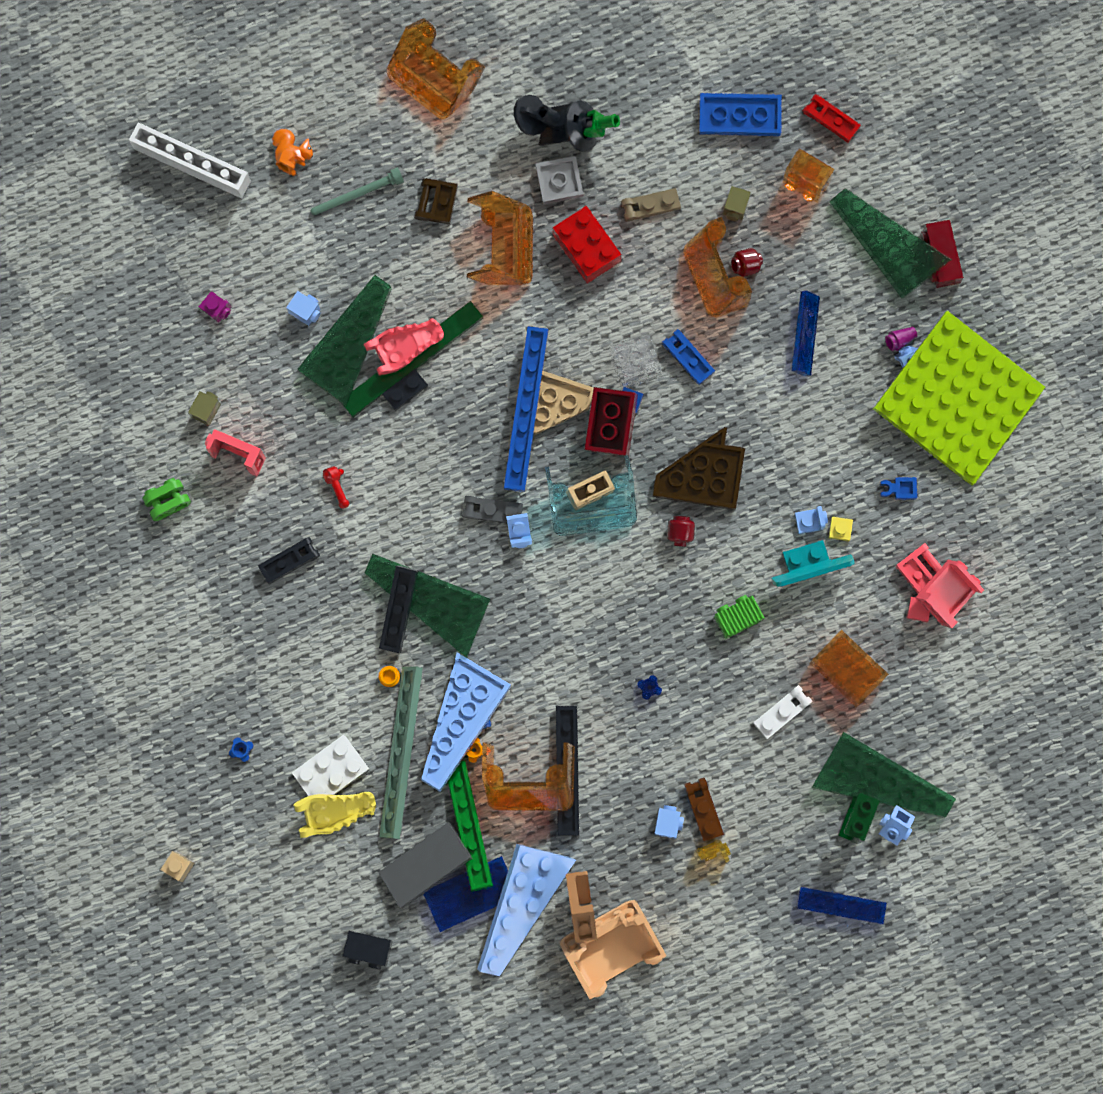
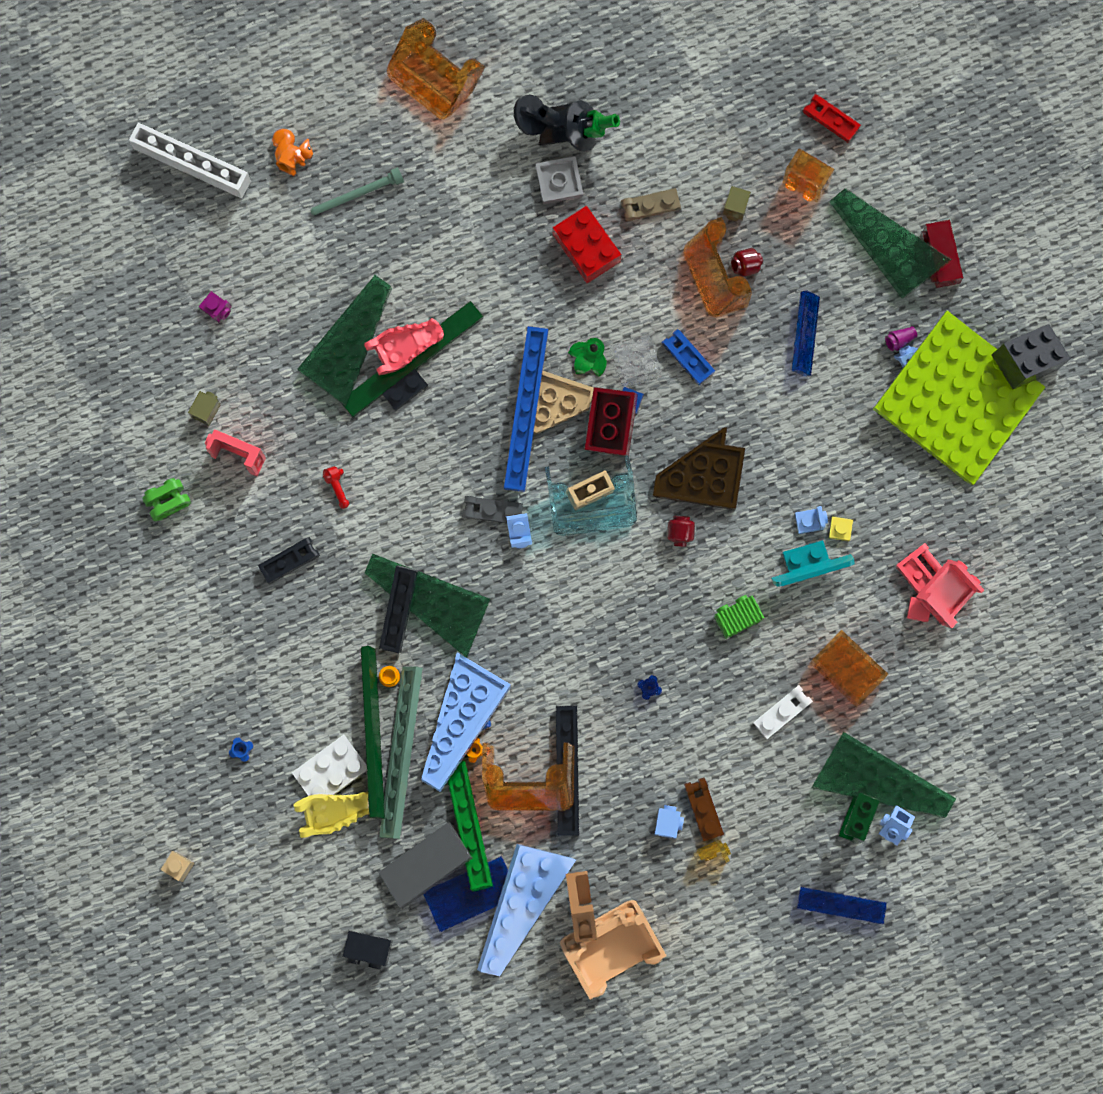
light blue brick [286,291,321,326] -> none
dark brown plate [414,178,458,225] -> none
clear orange windscreen [466,191,533,285] -> none
blue plate [699,93,782,136] -> none
blue plate [880,477,917,500] -> none
none -> dark green tile [361,646,385,819]
none -> green plate [568,338,607,376]
none -> black brick [992,324,1071,390]

